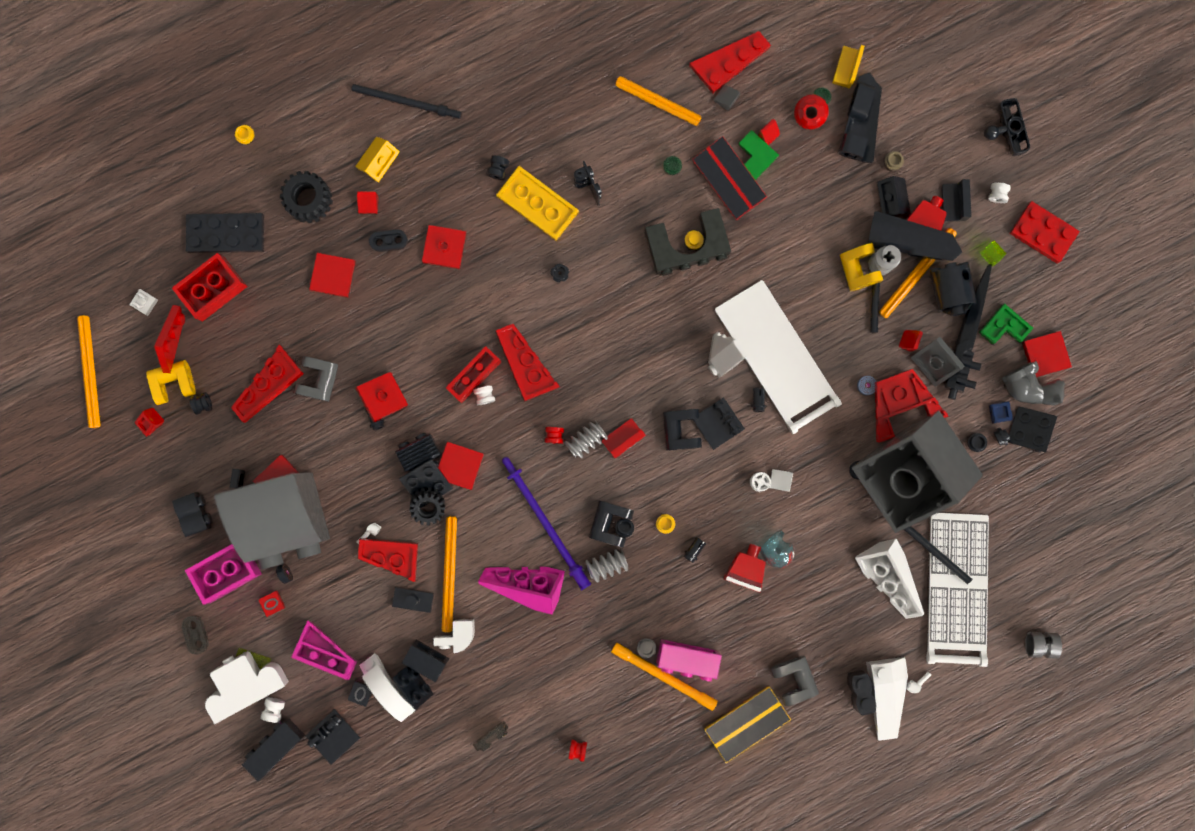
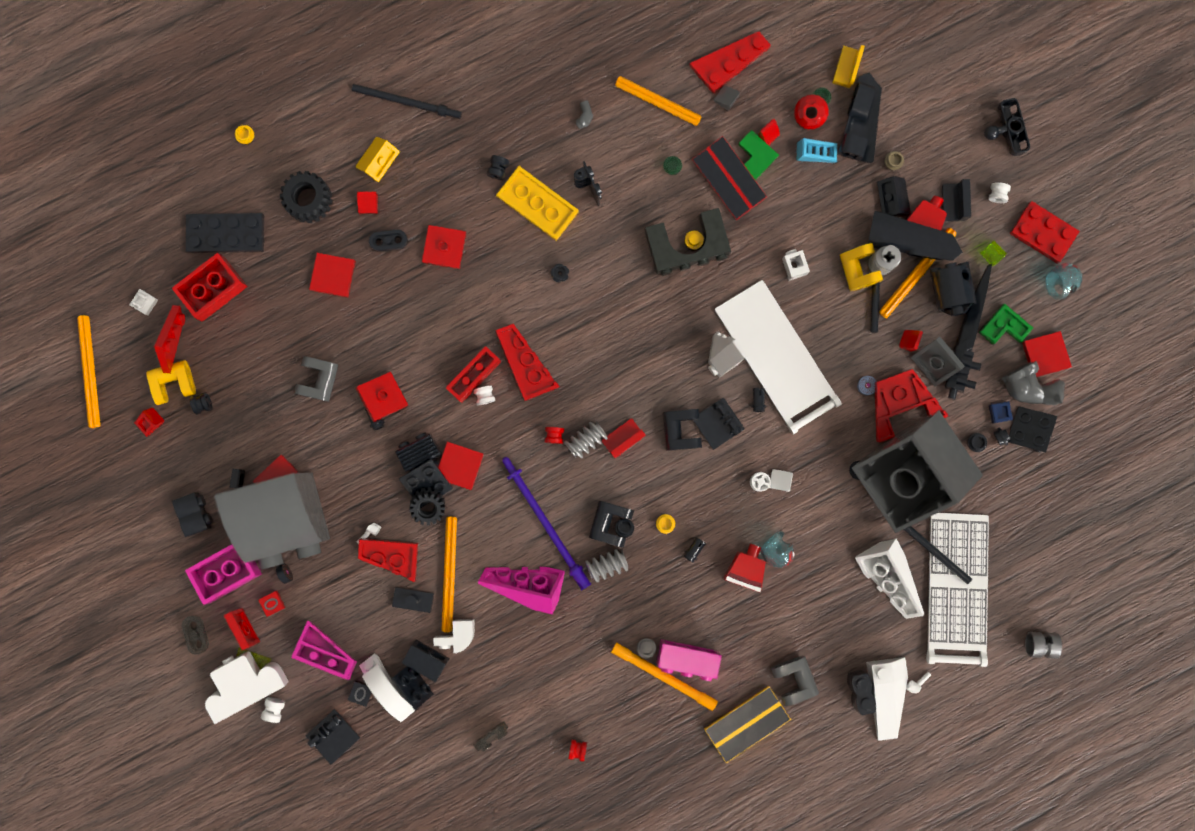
red wing [231,344,304,423] -> none
black brick [242,719,305,782] -> none
none -> red tile [224,608,260,651]
none -> dark grey arm [576,101,593,129]
none -> white brick [782,249,810,281]
none -> medium azure slope [796,138,837,163]
none -> clear light blue helmet [1046,263,1083,300]

